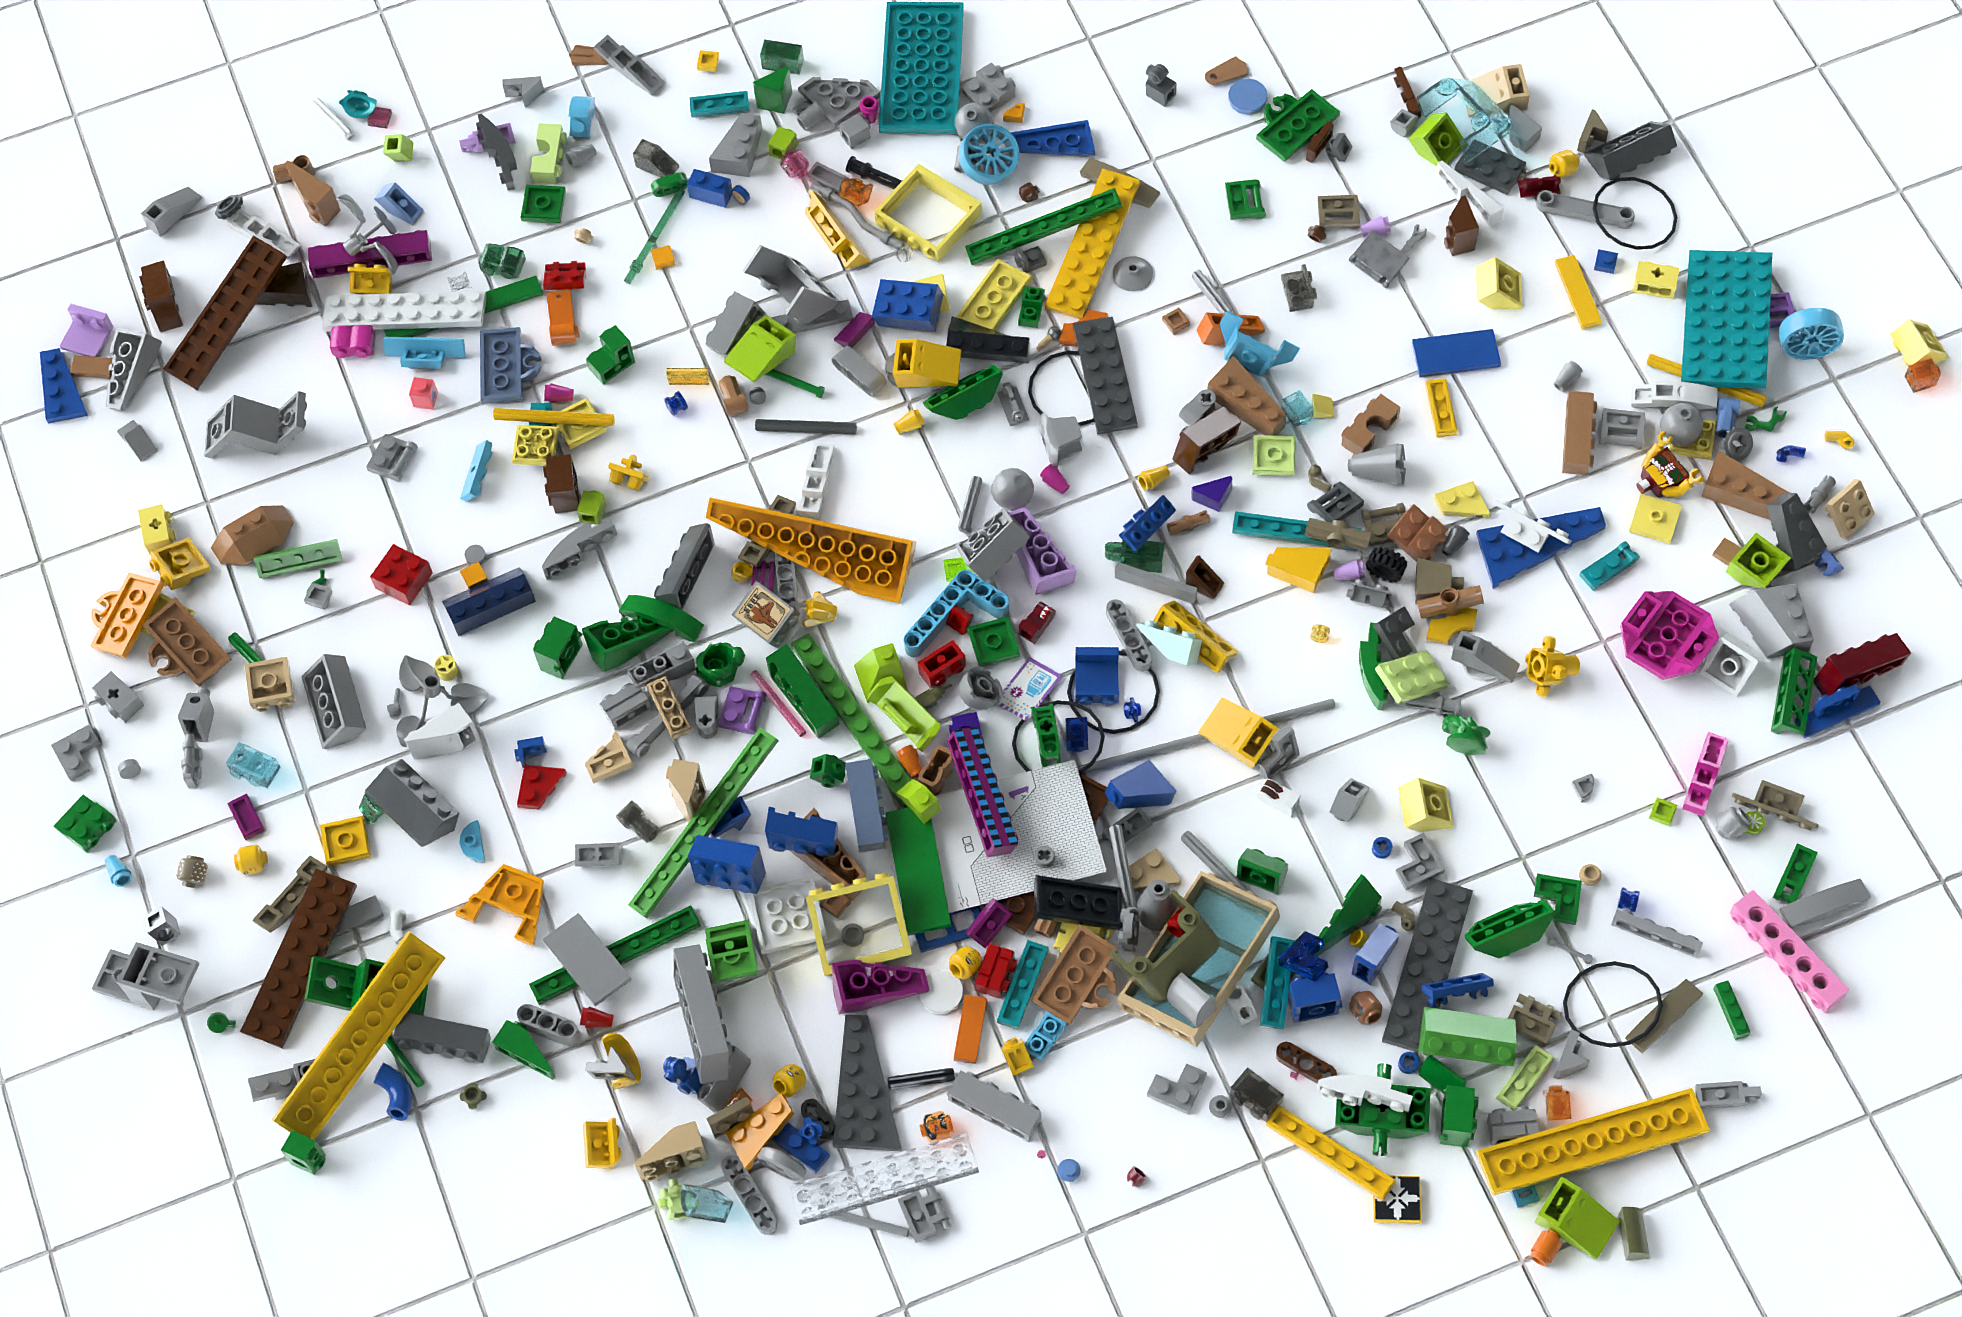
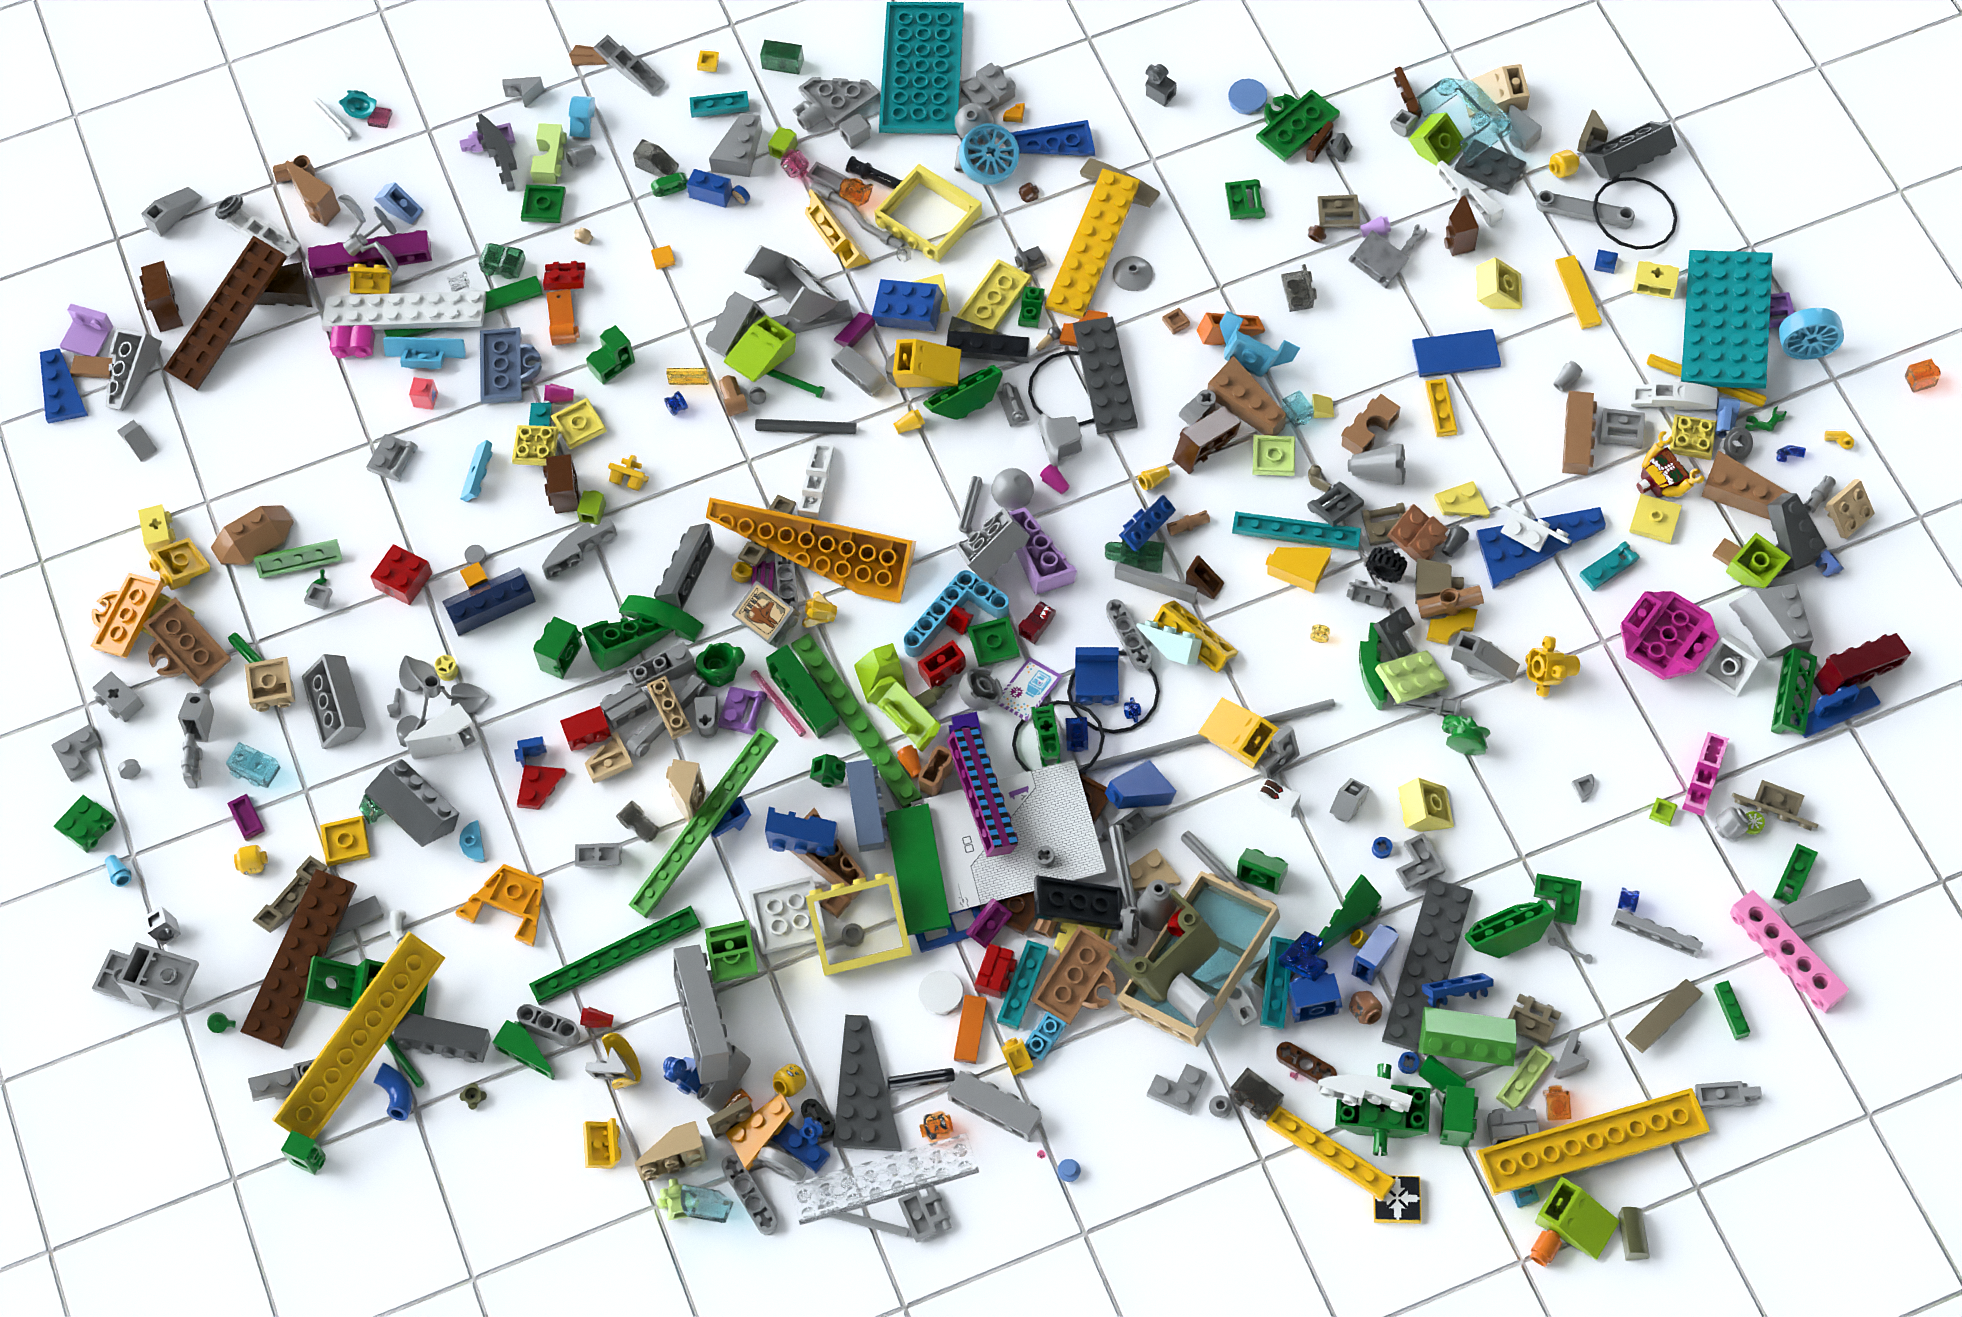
dark tan head [176,855,208,888] -> none
light grey bracket [204,391,307,459] -> none
lime brick [383,134,414,162] -> none
yellow axle [493,408,615,426] -> none
light grey tile [542,913,632,1007] -> none
clear green bar [624,188,685,284] -> none
blue brick [688,835,766,894] -> none
green slope [752,66,793,114] -> none
magenta wedge [832,959,930,1015] -> none
dark pink cone [859,96,879,124] -> none
lime slope [896,779,941,824] -> none
clear neon green tile [943,557,966,582] -> none
yellow head [949,946,982,980] -> none
green tile [965,188,1122,265] -> none
hinge [1127,1166,1147,1187] -> none
axle [1191,269,1232,314] -> none
dark purple slope [1191,476,1233,512] -> none
medium nougat piece [1205,56,1248,85] -> none
dark tan piece [1305,518,1372,551] -> none
lavender cone [1333,560,1365,580] -> none
dark tan arm [1391,901,1416,931] -> none
dark red hinge [1517,175,1561,198] -> none
black piece [1563,961,1663,1048] -> none
tan plate [1579,864,1602,886] -> none
light grey cylinder [1660,403,1703,446] -> none
light yellow slope [1890,319,1949,369] -> none
none -> red brick [560,706,611,751]

